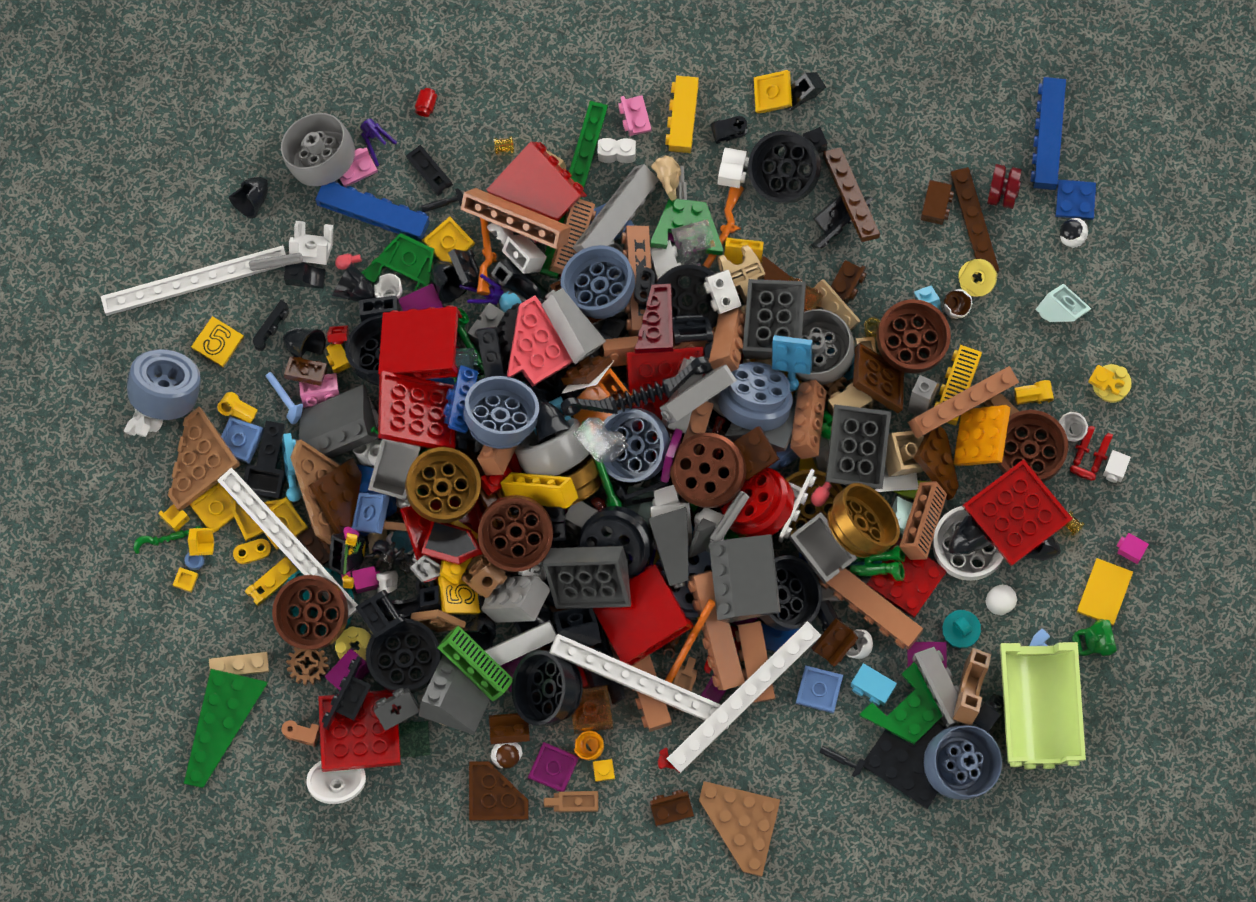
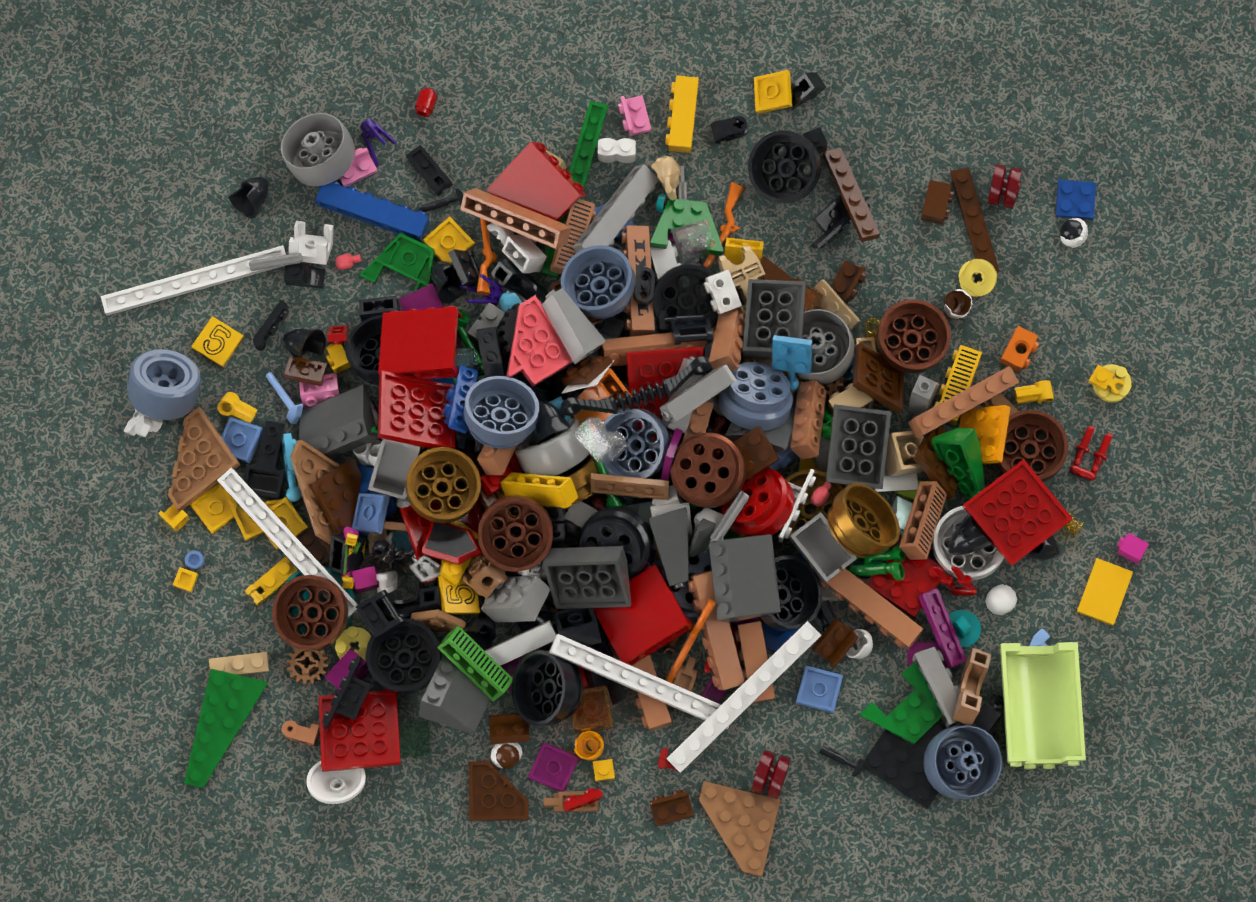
green piece [134,526,201,554] -> none
yellow panel [188,528,214,556] -> none
yellow plate [233,539,271,564] -> none
black helmet [332,262,375,301] -> none
white hair [374,273,402,298] -> none
dark grey brick [374,688,420,731] -> none
clear yellow bush [494,136,514,155] -> none
wing [634,284,674,354] -> none
white brick [717,148,749,188] -> none
medium azure brick [851,663,897,706] -> none
medium azure bracket [914,285,942,312] -> none
blue brick [1030,77,1066,190] -> none
light aqua slope [1035,284,1091,322] -> none
white hair [1059,412,1088,442] -> none
green piece [1072,619,1117,656] -> none
white brick [1103,450,1131,483] -> none
none -> red plate [563,788,603,813]
none -> medium nougat plate [591,473,669,500]
none -> teal tile [656,193,668,213]
none -> dark red wheel [751,750,791,800]
none -> magenta plate [919,588,967,668]
none -> green wedge [931,427,985,501]
none -> red piece [933,566,977,597]
none -> orange brick [1000,326,1039,373]

